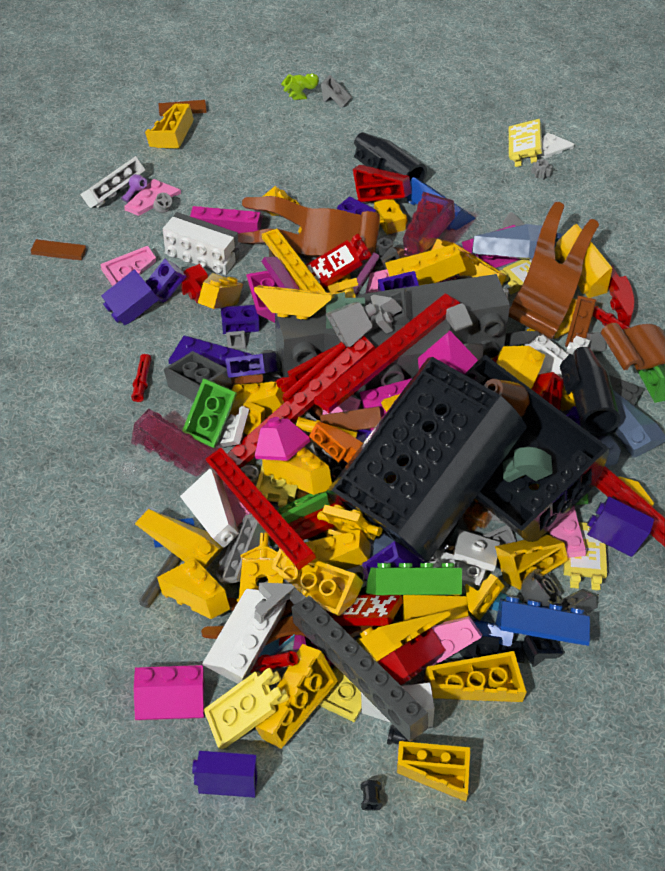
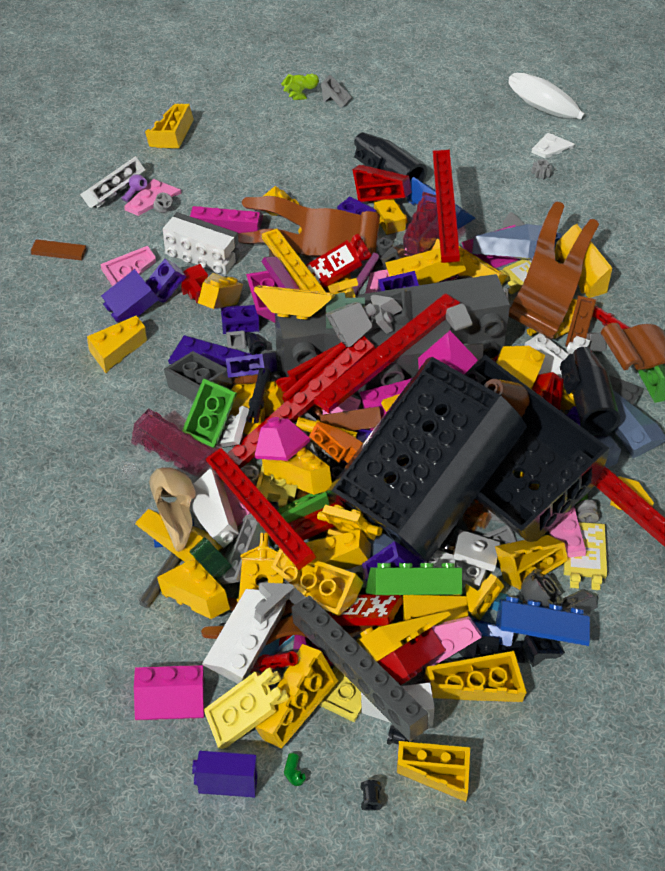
red pin [131,354,152,402] -> none
dark orange tile [158,100,207,116] -> none
sand green brick [503,447,552,482] -> none
dark grey slope [504,331,540,346] -> none
light yellow tile [509,119,542,167] -> none
dark purple brick [587,497,654,557] -> none
red slope [608,265,634,326] -> none
none -> yellow wedge [87,315,147,373]
none -> tan piece [149,467,196,552]
none -> clear green beam [189,537,233,581]
none -> black cone [246,333,267,355]
none -> black pin [246,368,271,424]
none -> green arm [284,753,306,786]
none -> red plate [433,149,460,263]
none -> white piece [508,73,584,120]
none -> light grey wheel [576,500,599,523]

